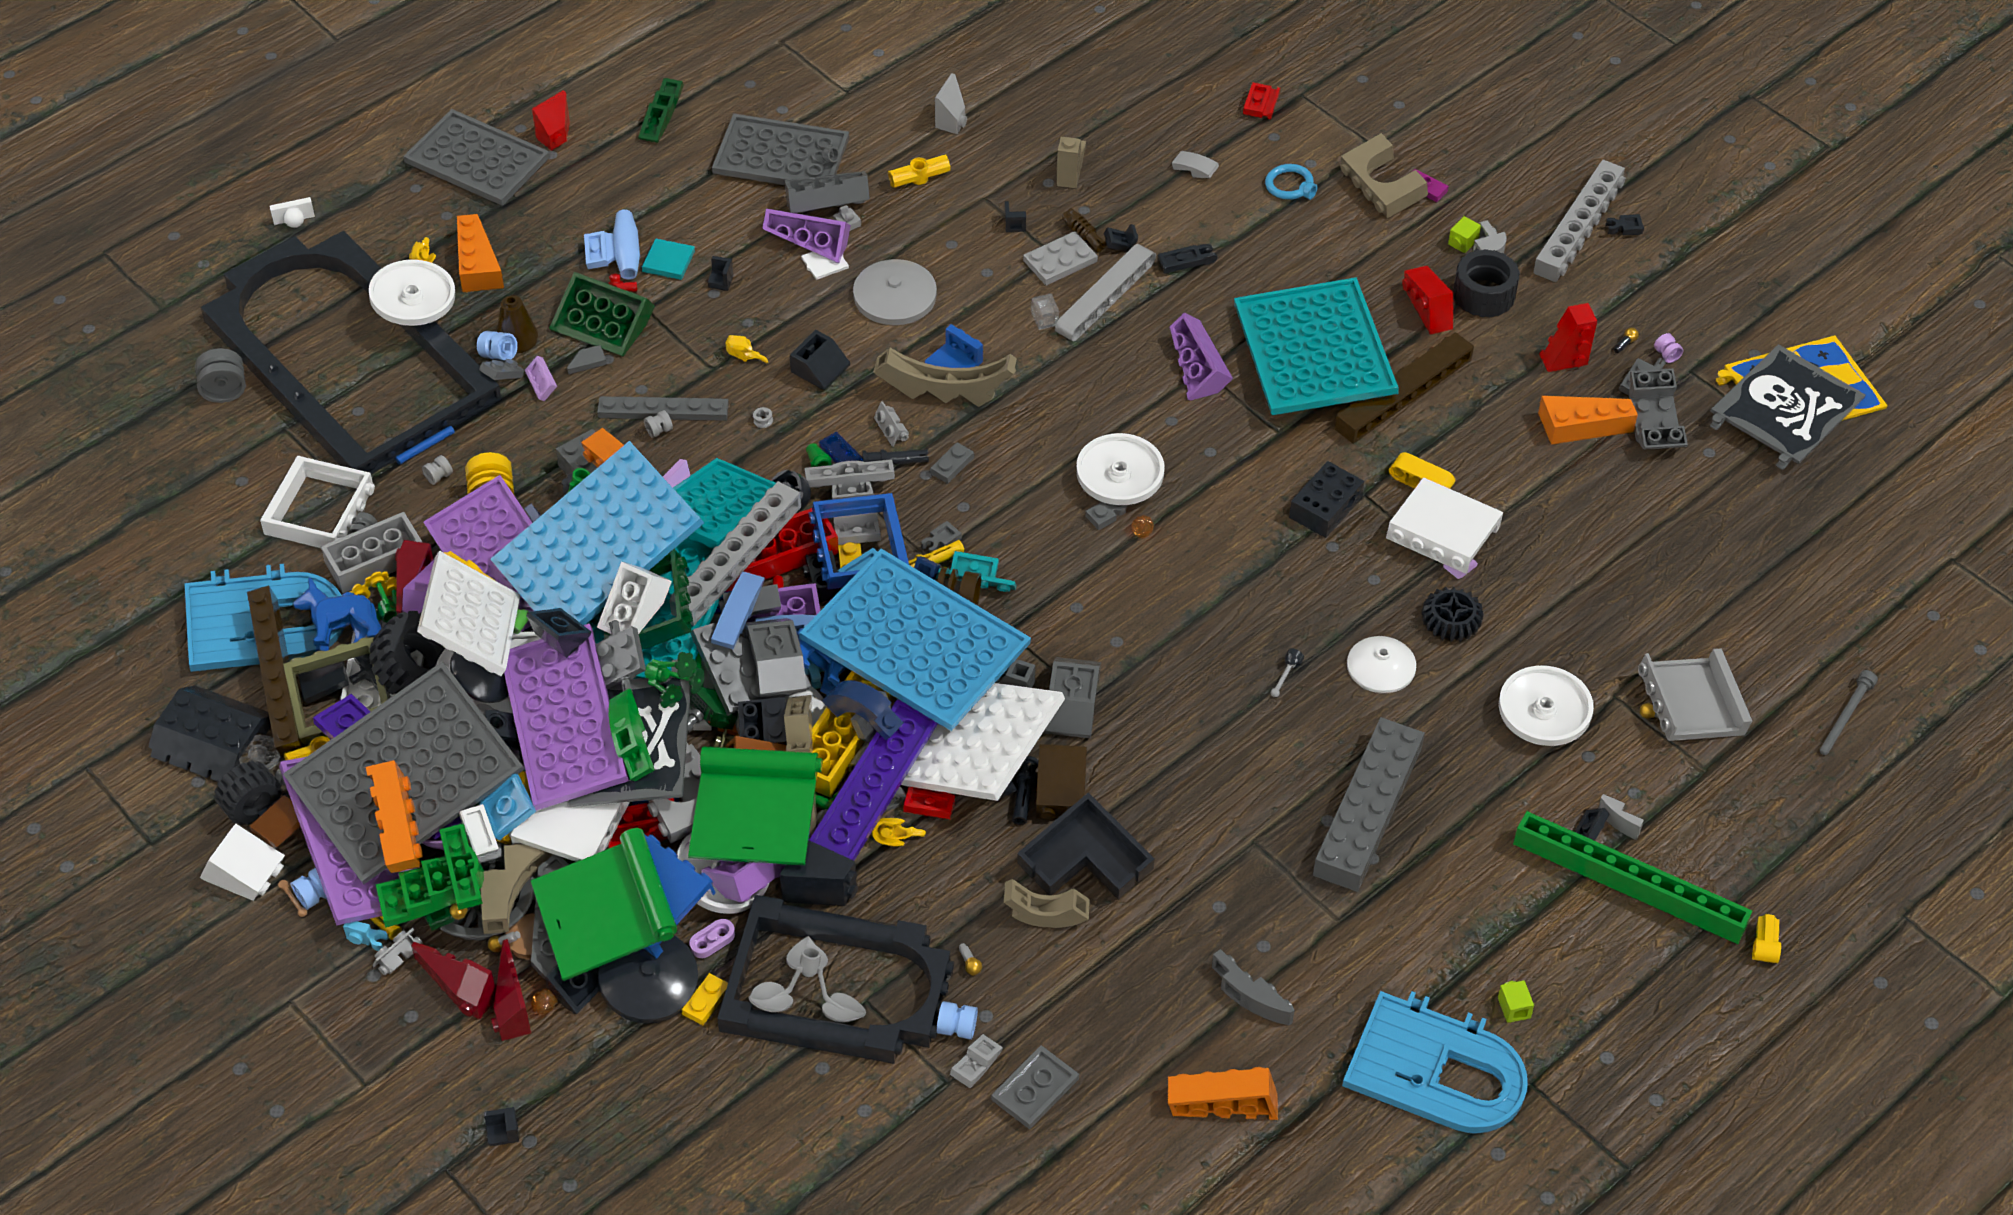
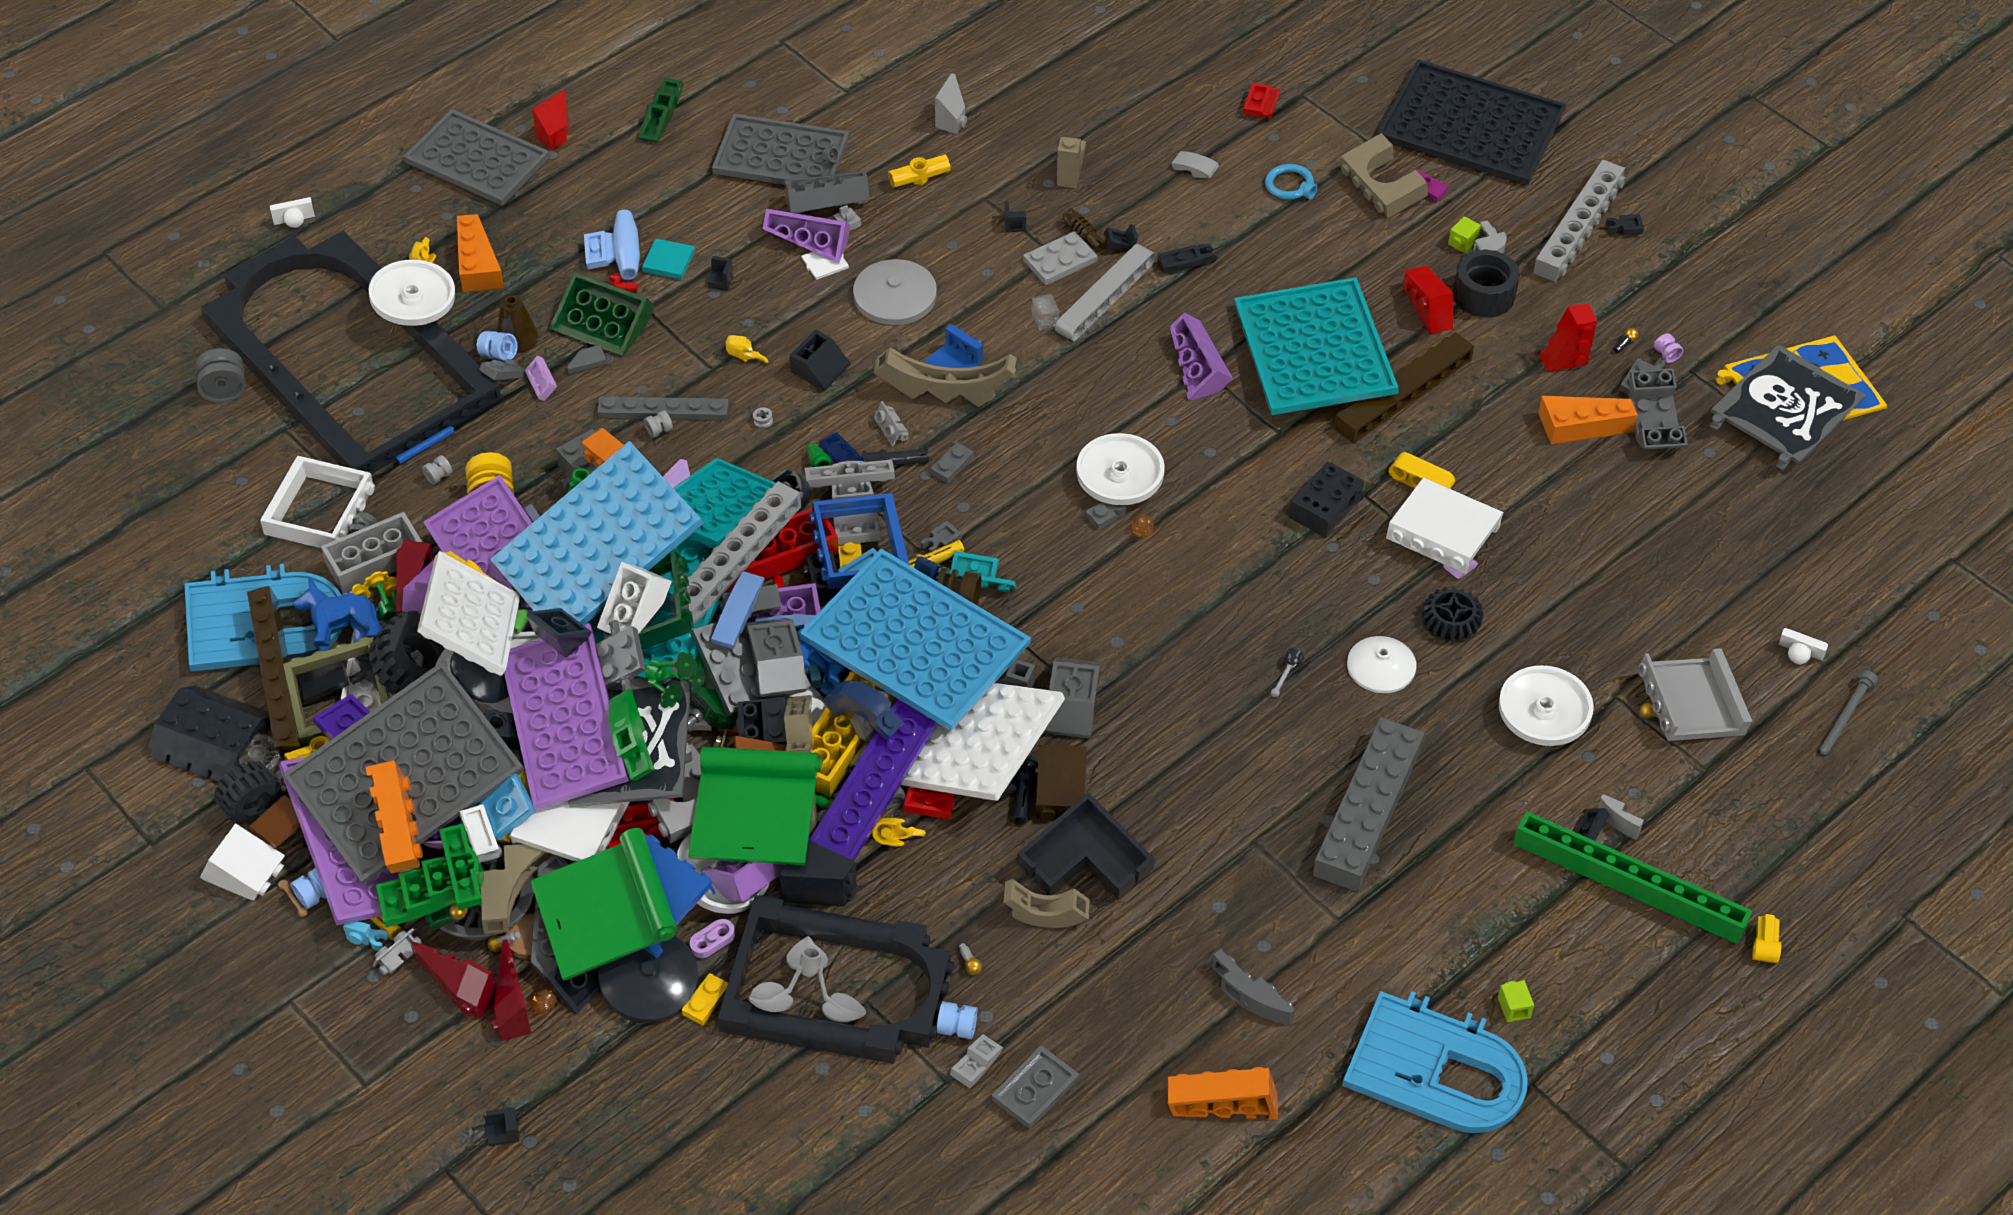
none -> black plate [1377,59,1567,185]
none -> white tile [1779,628,1828,665]

